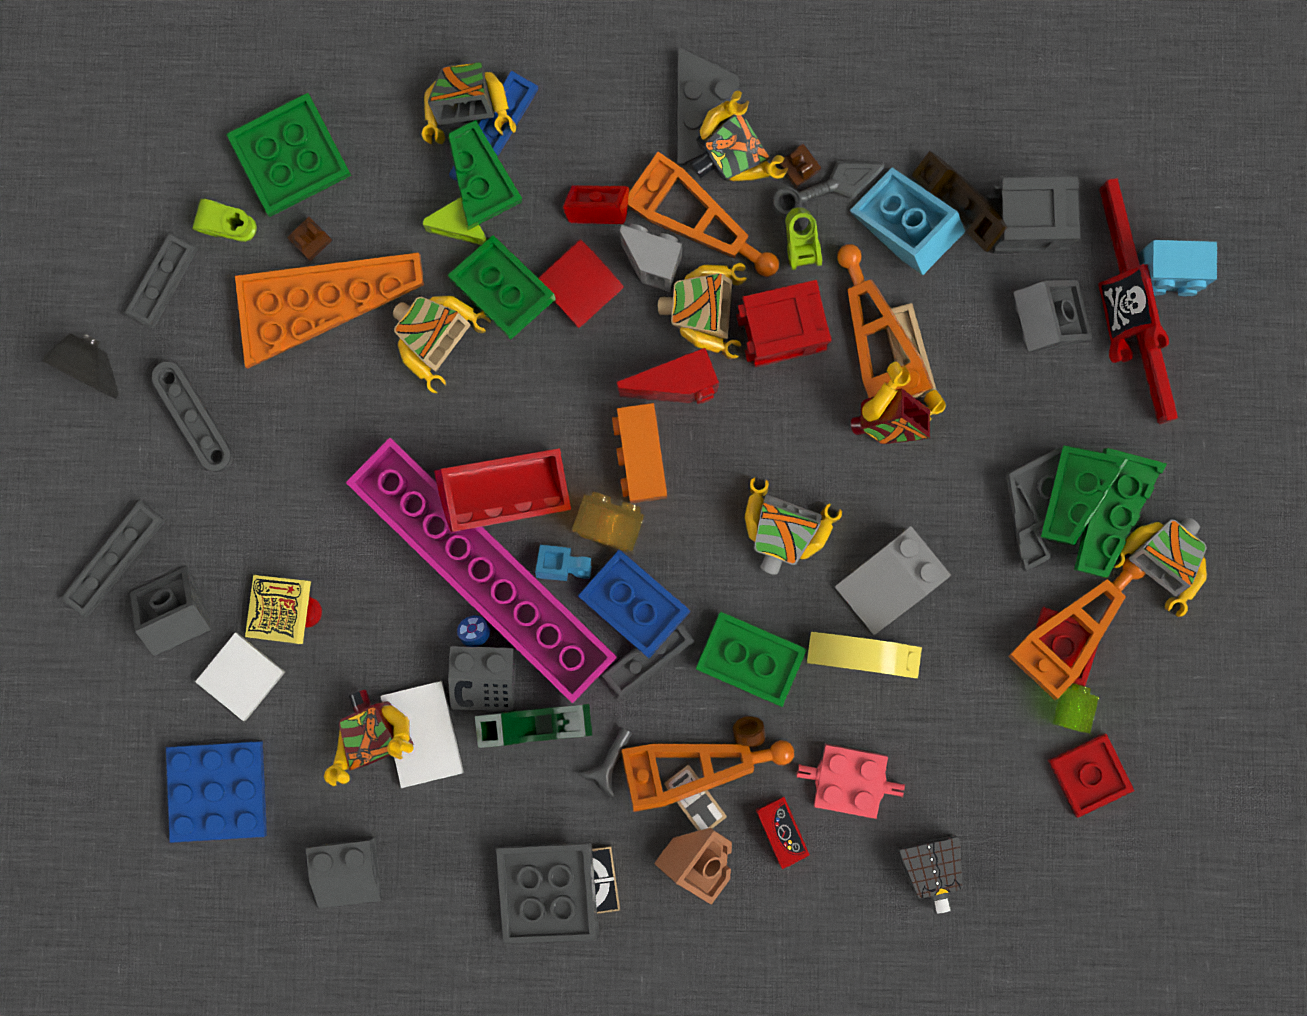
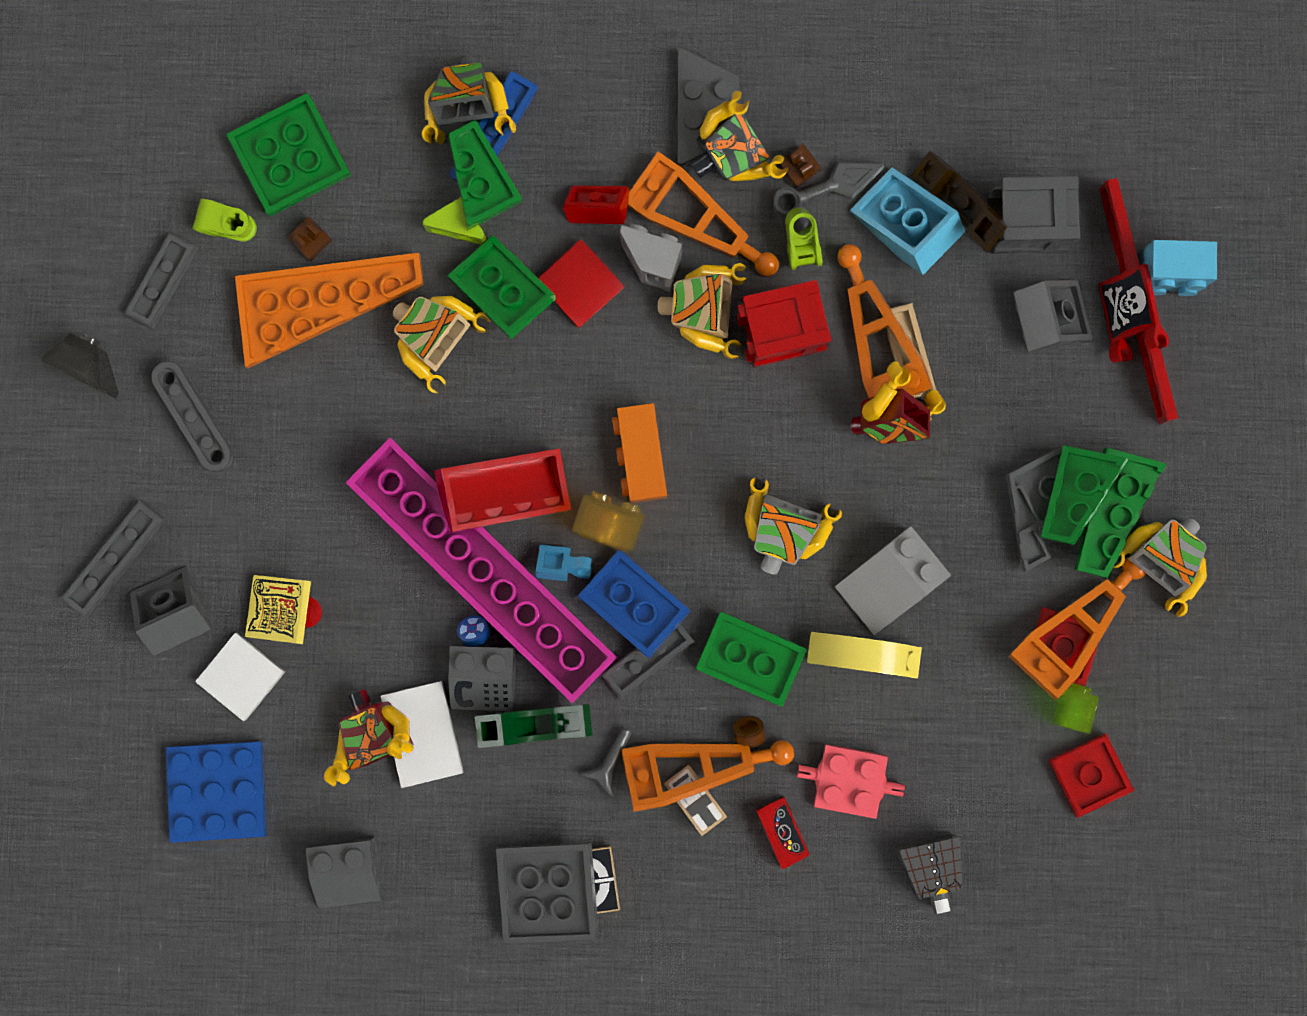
red slope [616,348,719,405] -> none
nougat slope [654,828,732,905] -> none

